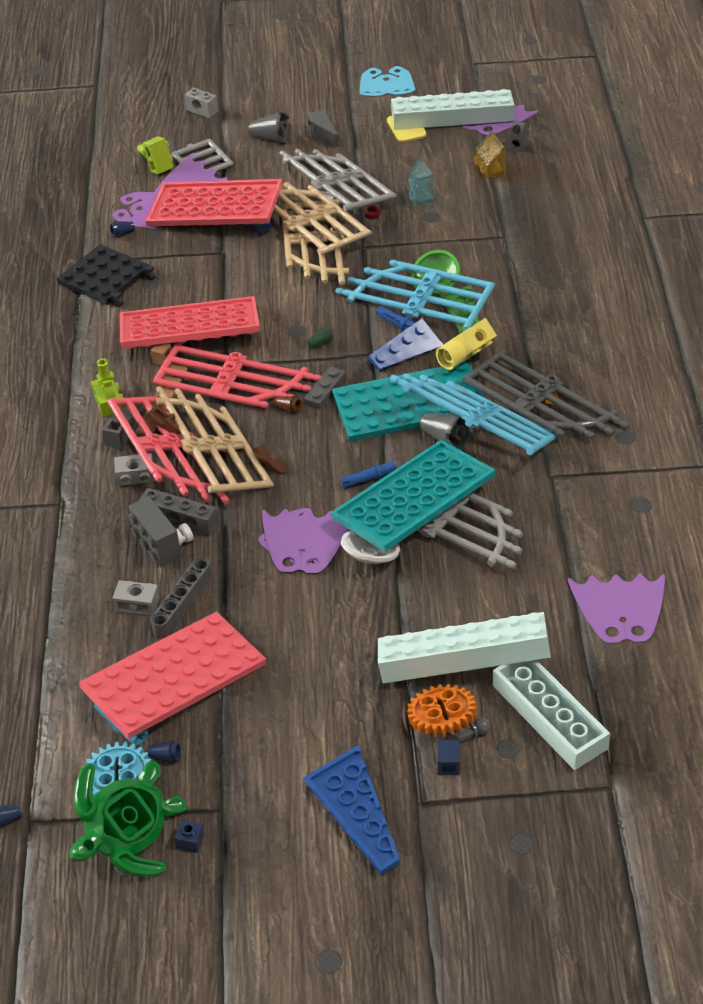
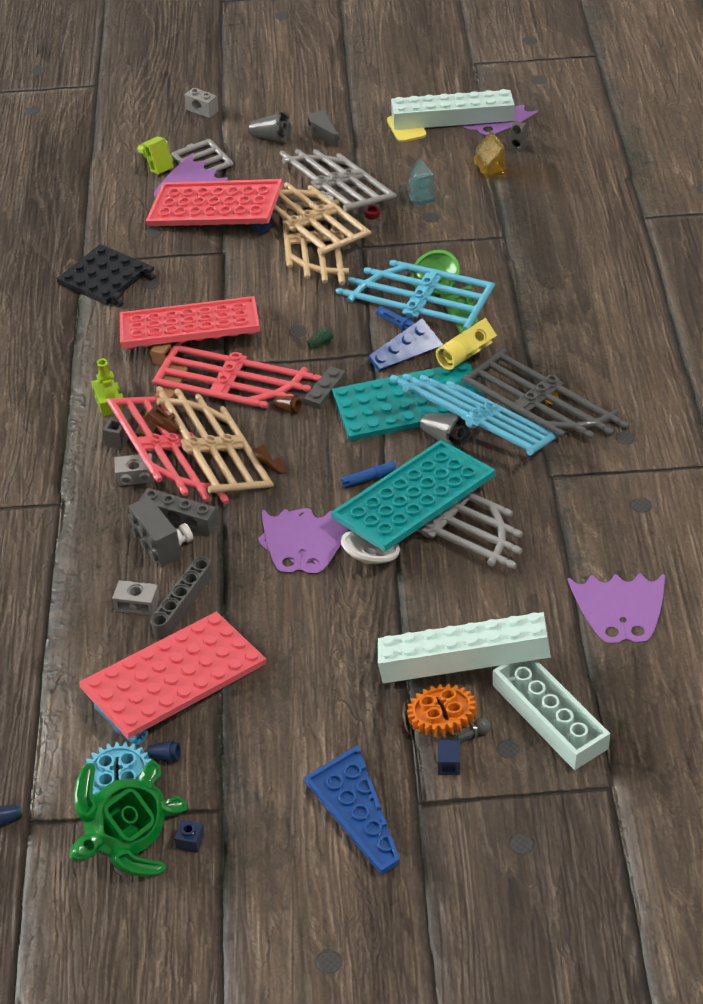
dark blue cone [110,221,135,237] -> none
medium lavender piece [112,192,159,229] -> none
medium azure piece [360,66,415,96] -> none

